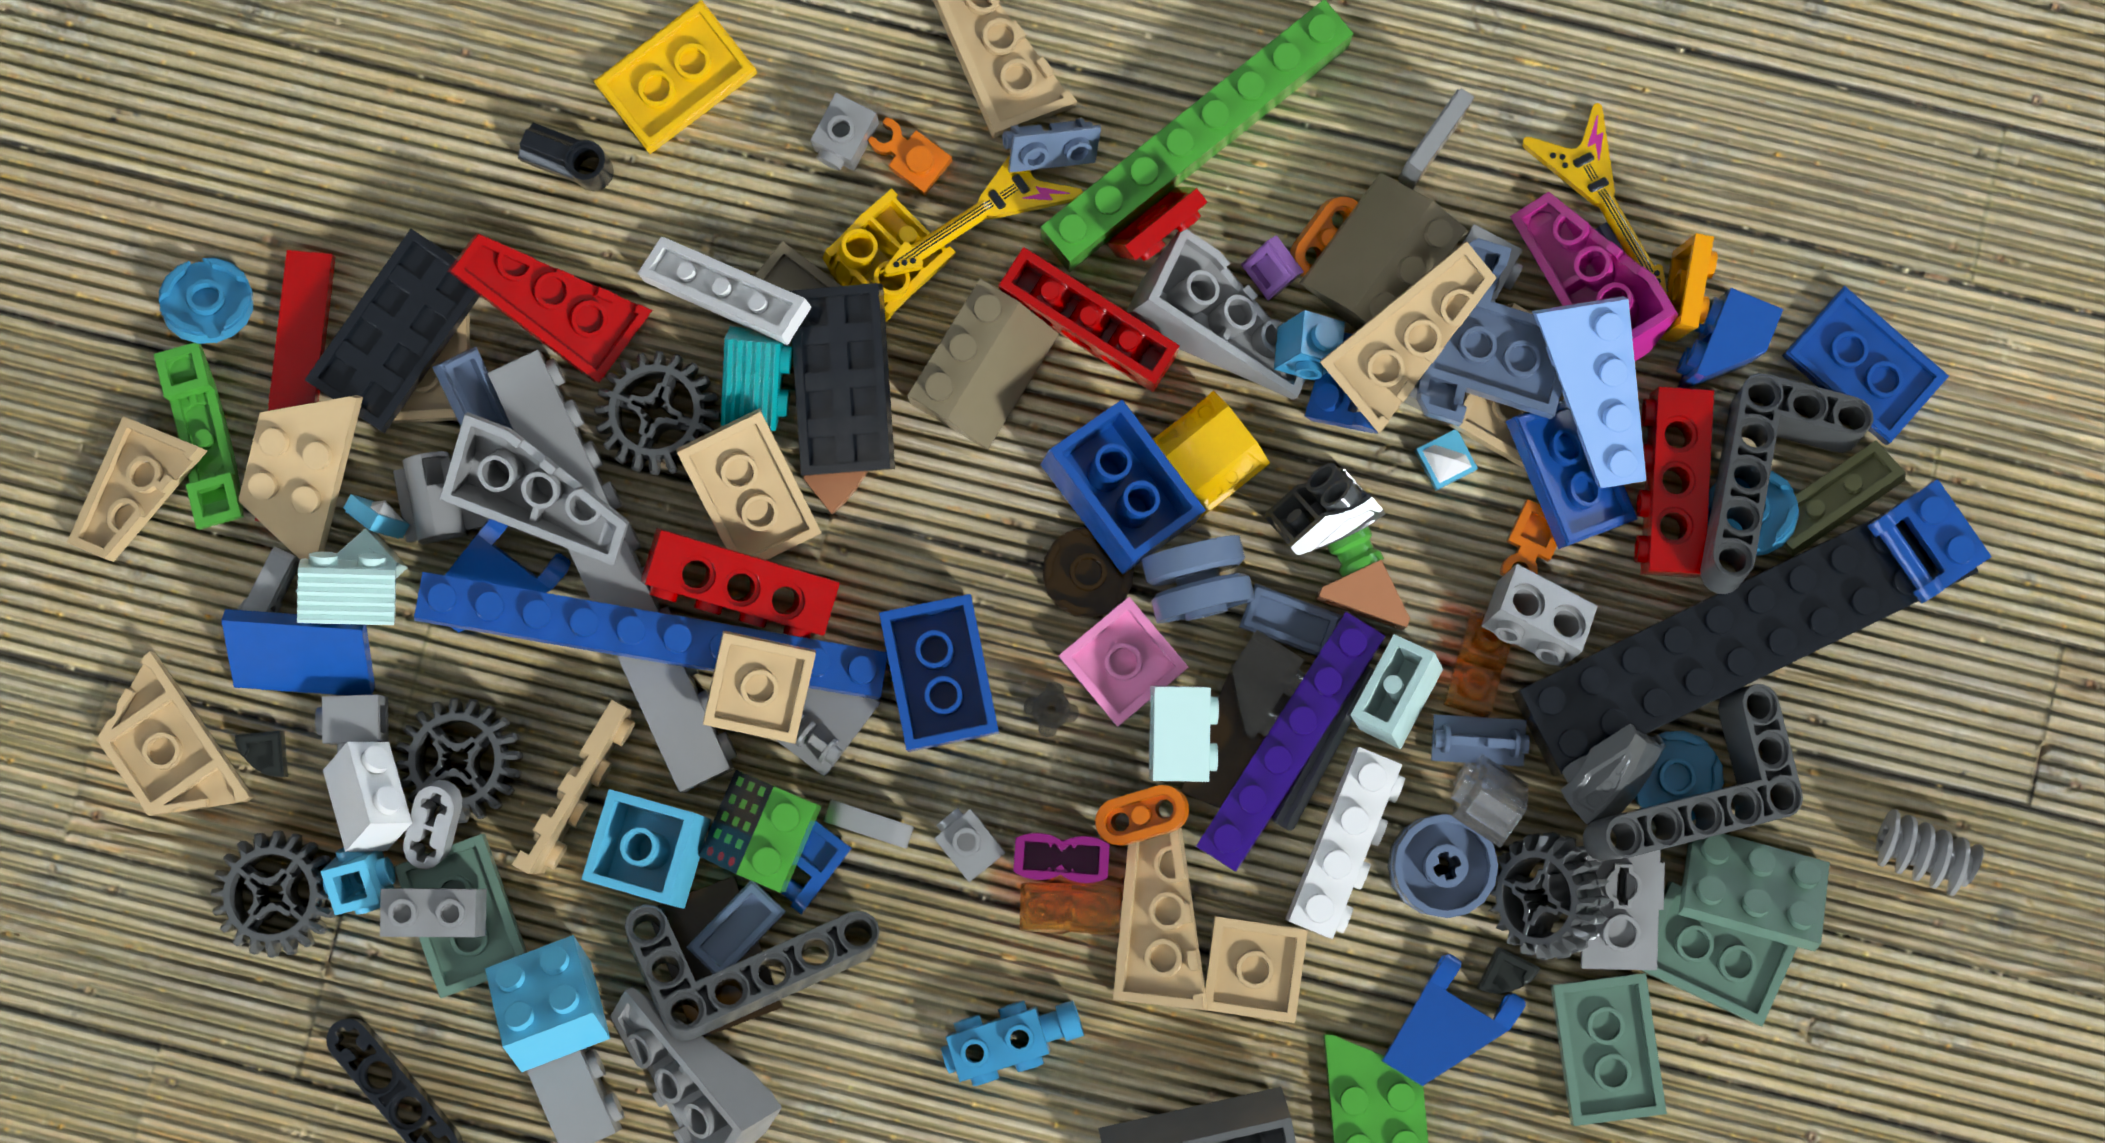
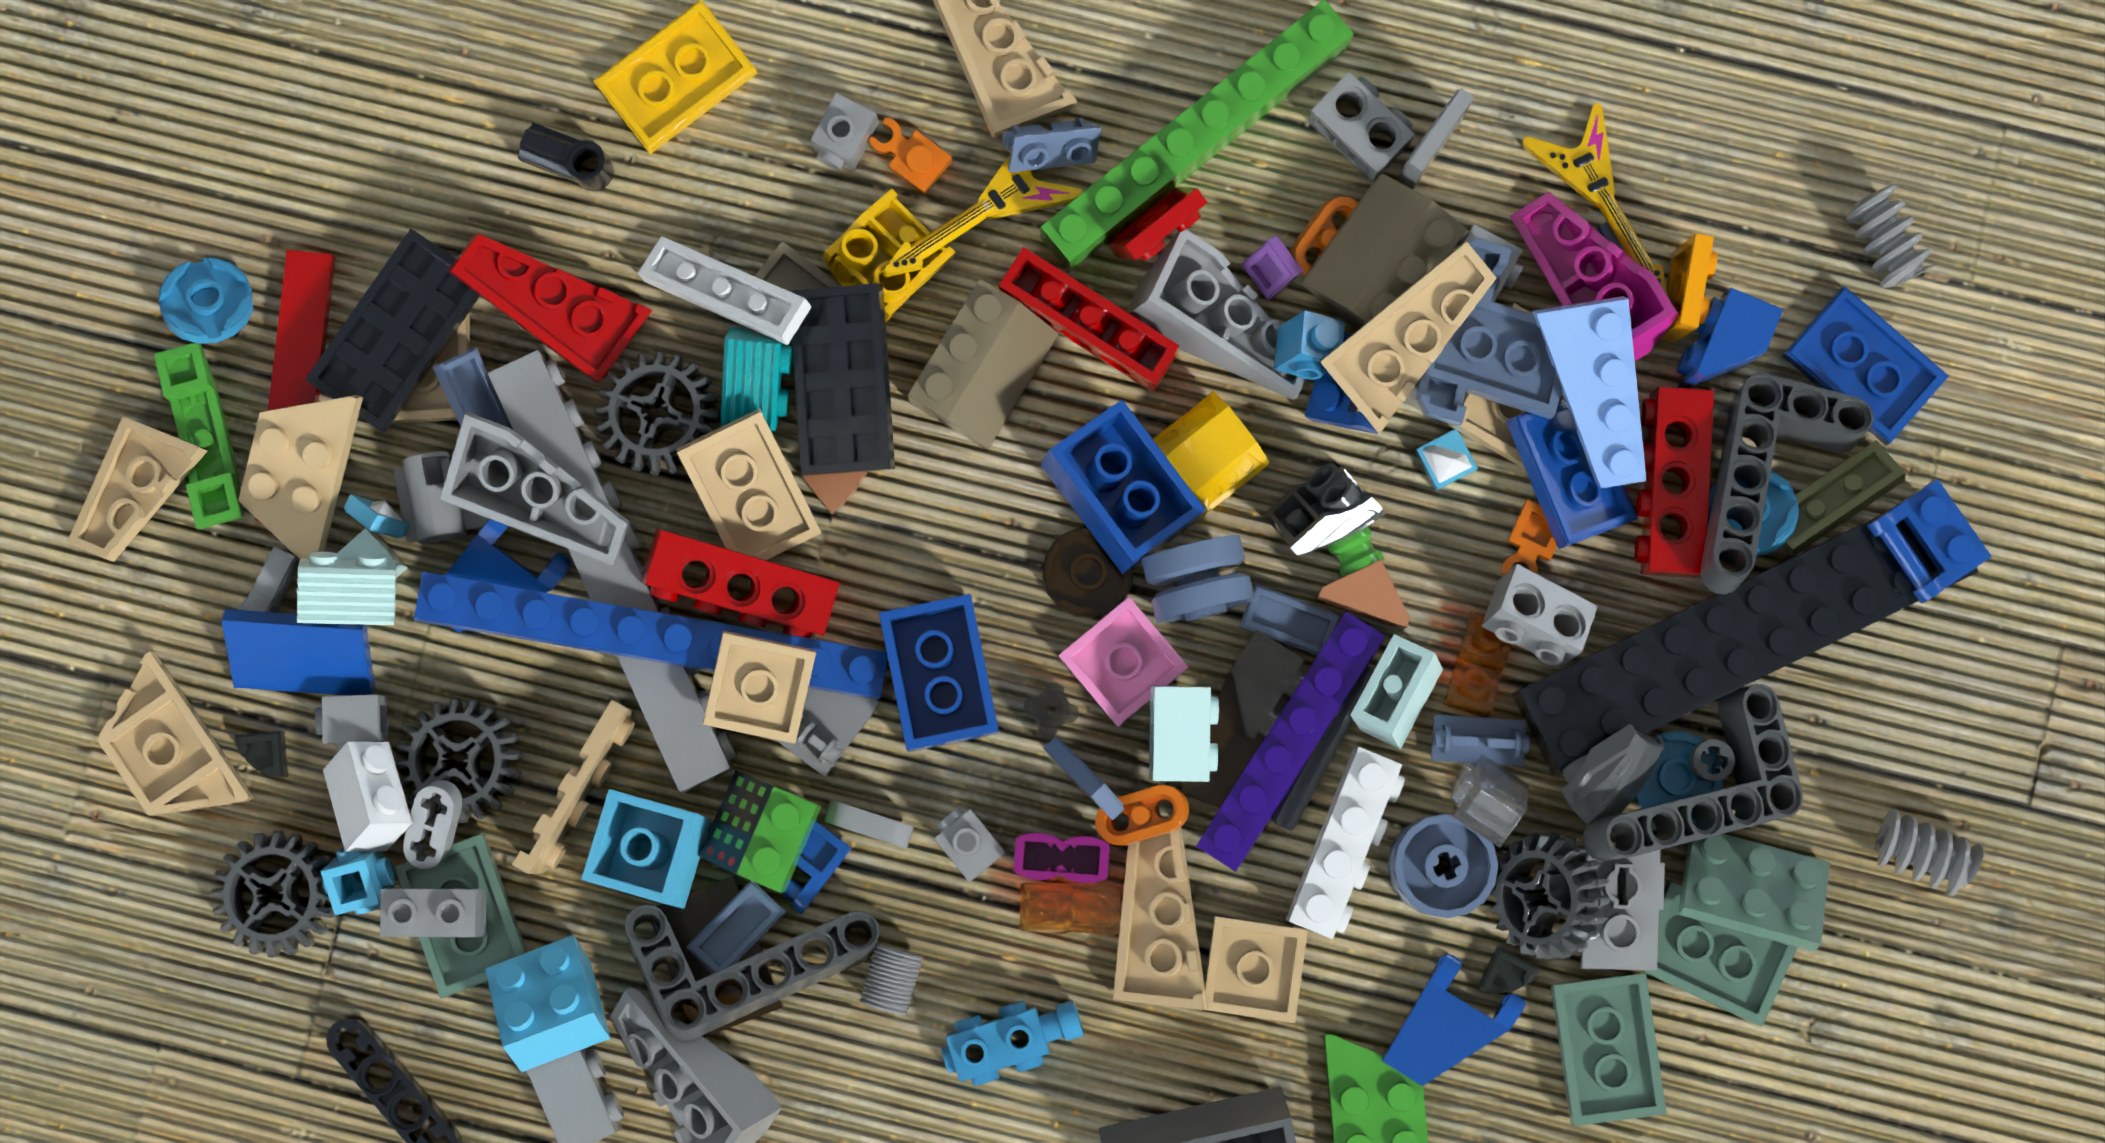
none -> light grey piece [859,944,923,1016]
none -> sand blue tile [1044,737,1124,820]
none -> light grey brick [1307,72,1415,183]
none -> dark grey bush [1688,739,1735,781]
none -> light grey piece [1846,184,1938,288]

